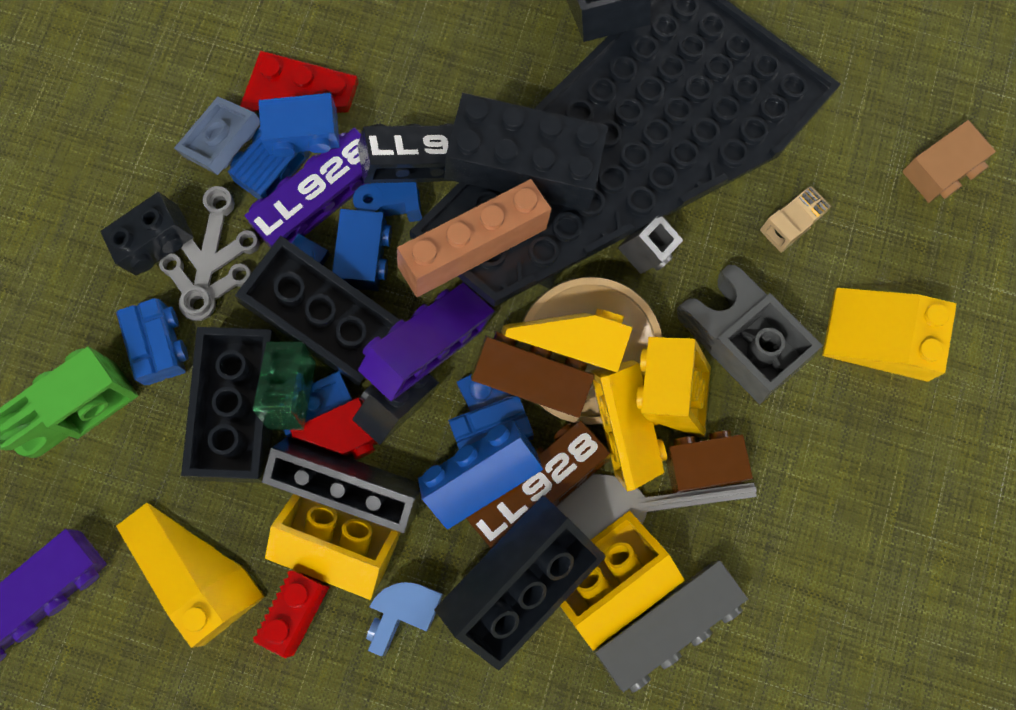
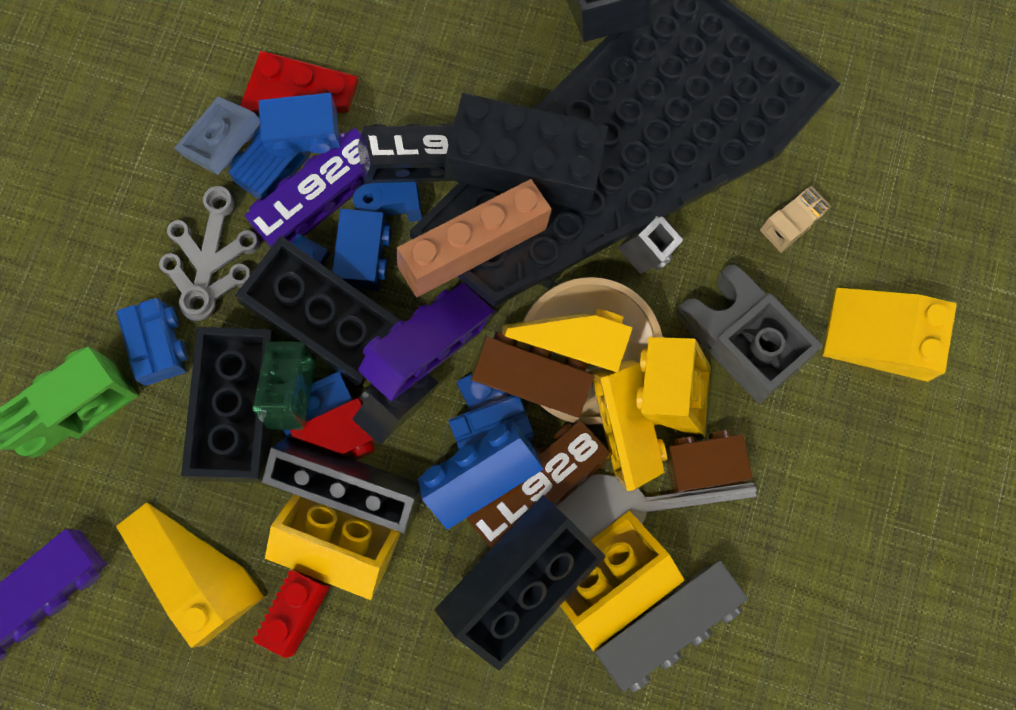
black brick [100,191,194,276] -> none
medium blue brick [366,582,444,657] -> none
medium nougat brick [902,120,996,203] -> none

